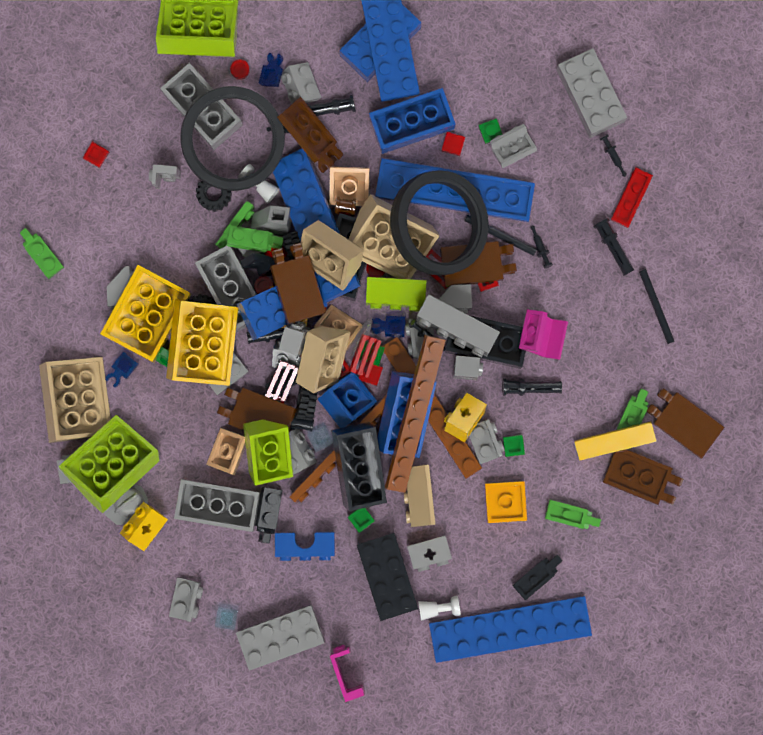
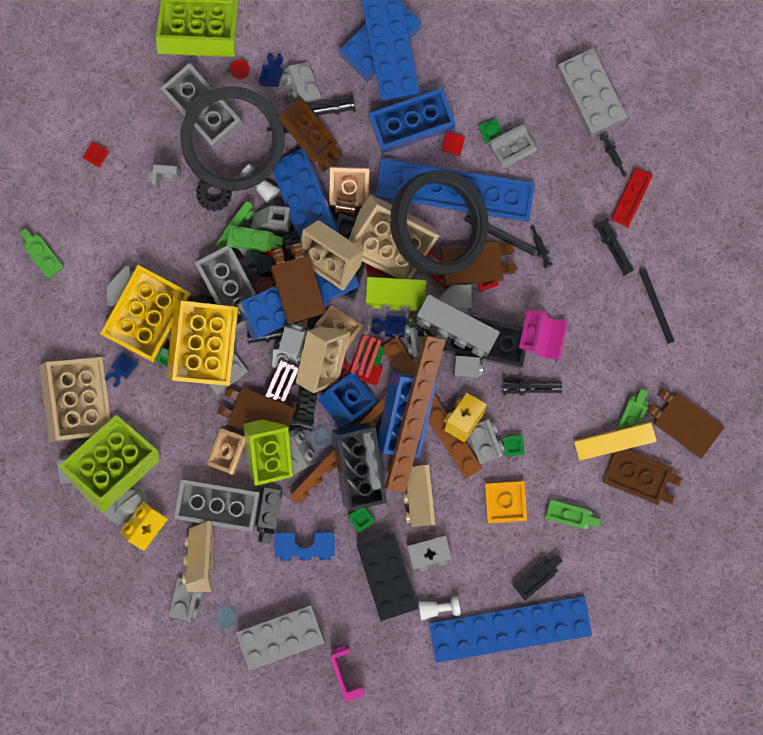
none -> tan slope [182,521,215,592]

